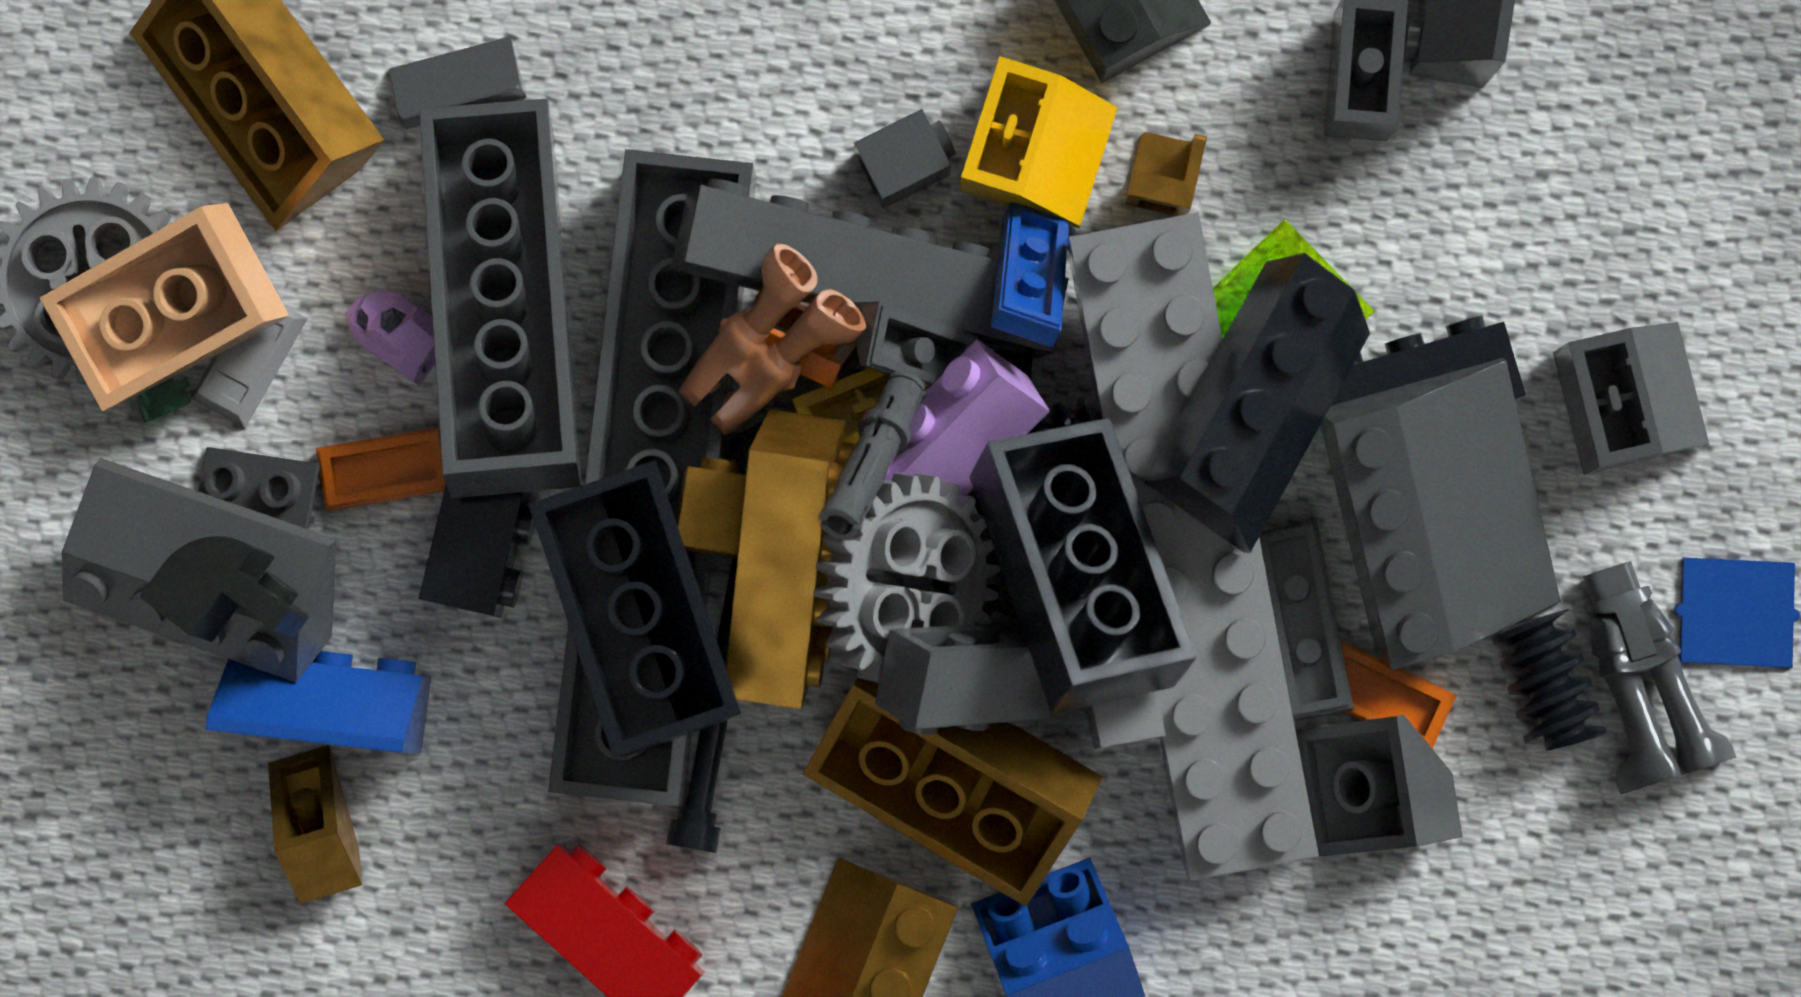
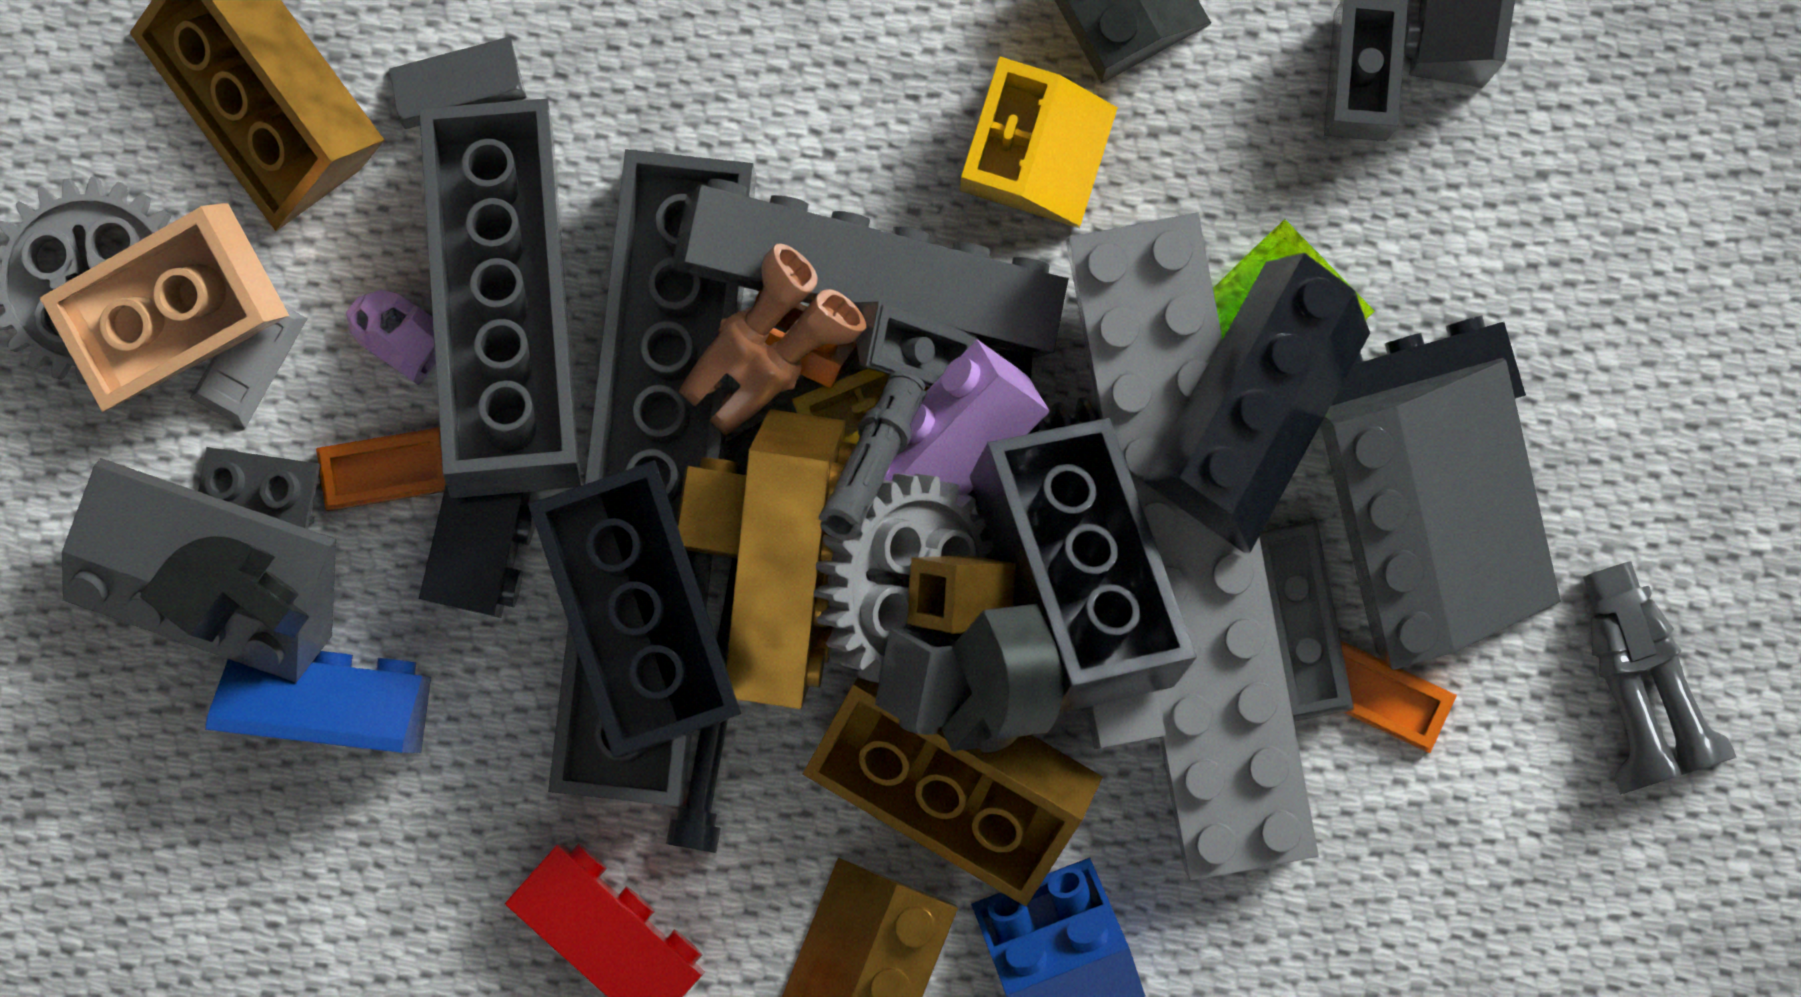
clear green plate [127,377,191,423] -> none
pearl gold slope [268,745,363,904] -> none
dark grey brick [854,109,956,209] -> none
blue tile [991,202,1069,348] -> none
pearl gold panel [1125,132,1207,216] -> none
dark grey slope [1295,715,1462,857] -> none
black piece [1492,609,1607,751] -> none
dark grey slope [1553,322,1710,475] -> none
blue piece [1675,558,1800,668] -> none
none -> pearl gold brick [907,555,1016,633]
none -> pearl dark grey brick [941,604,1064,753]

